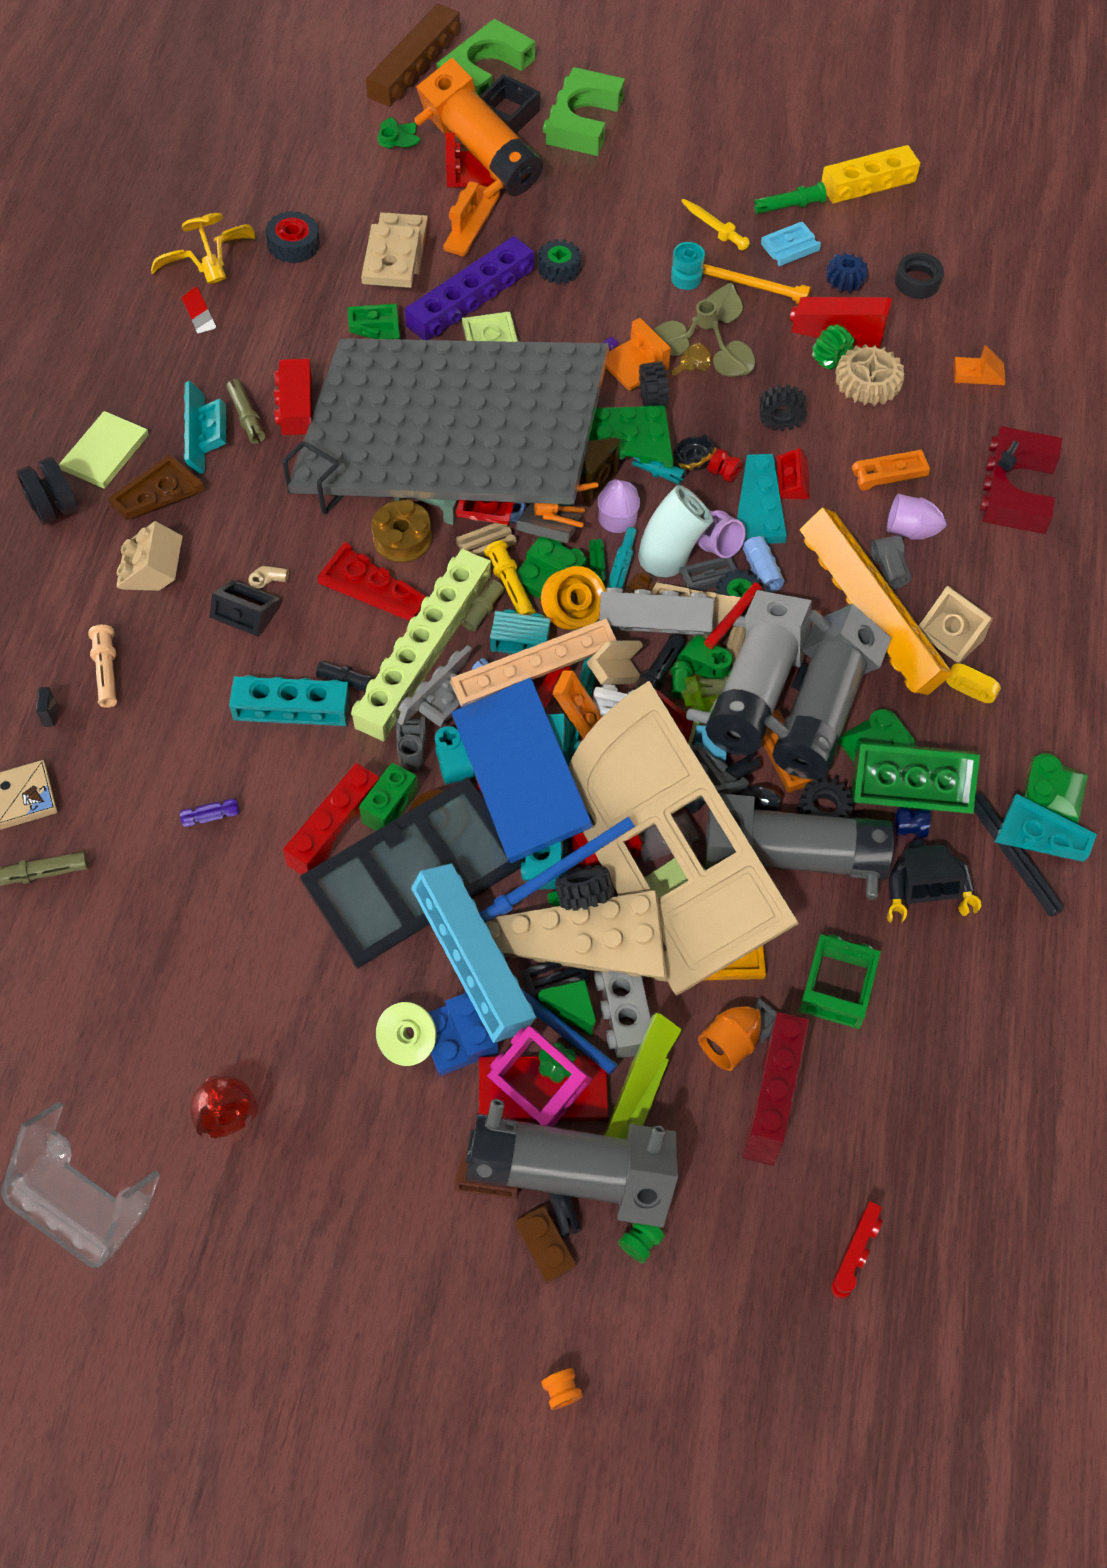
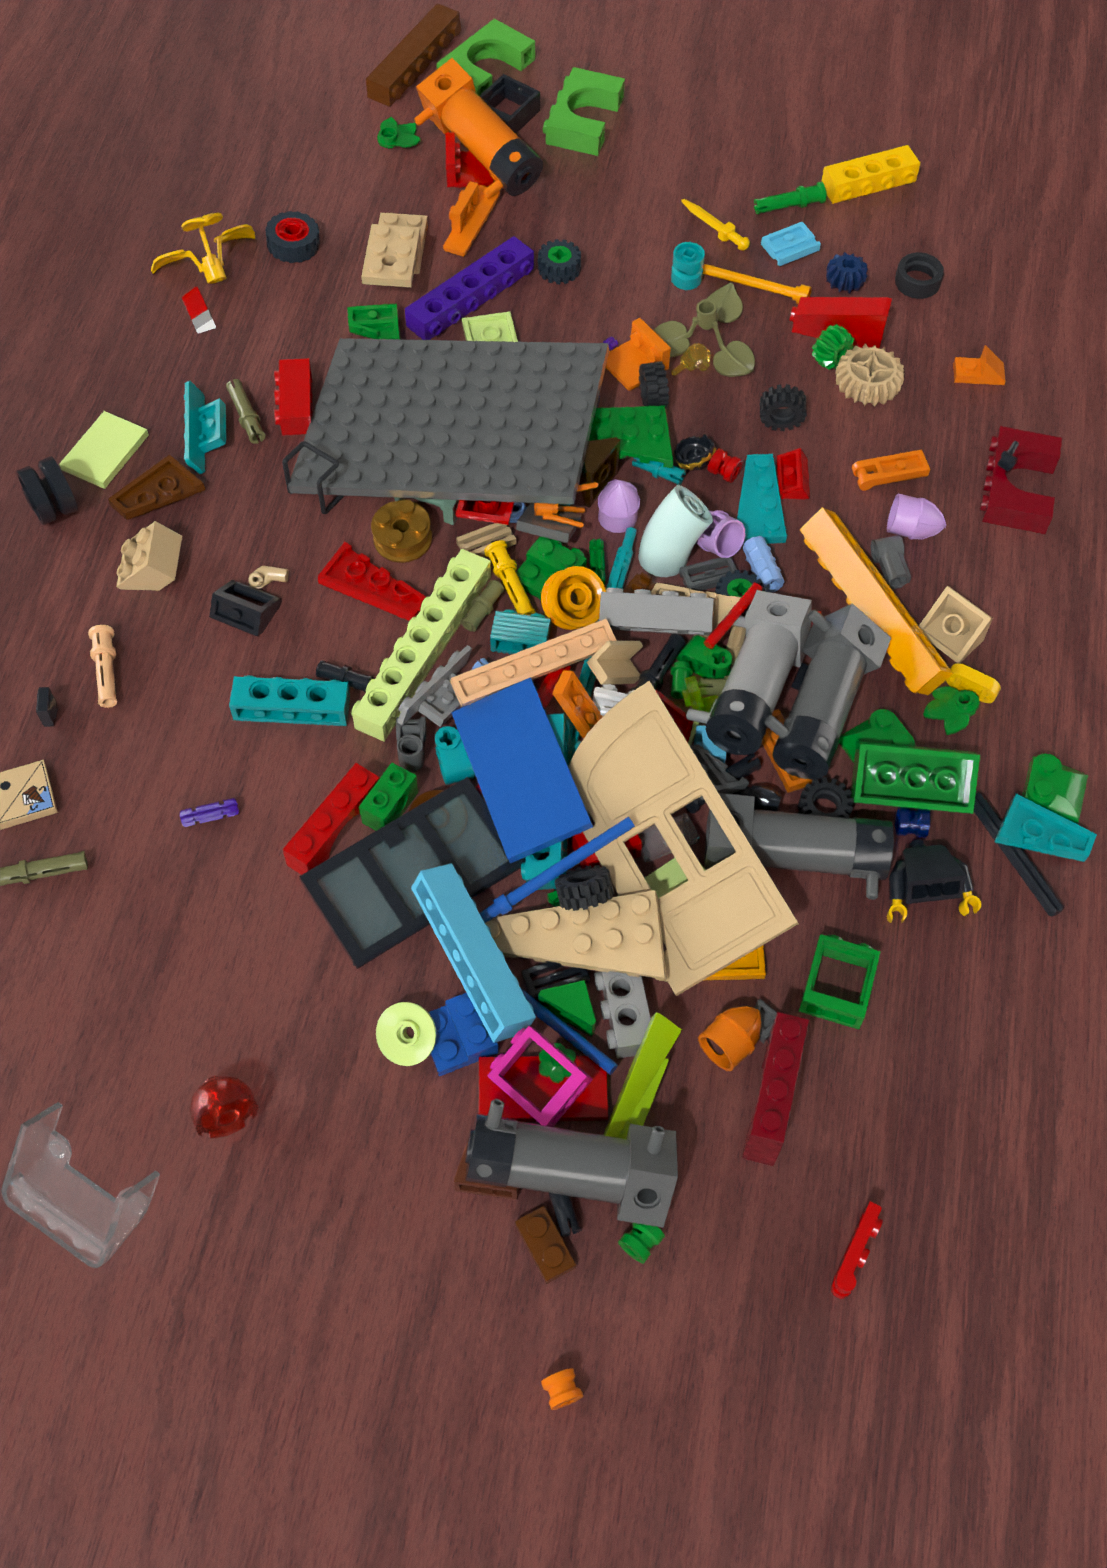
none -> green plate [923,686,980,735]

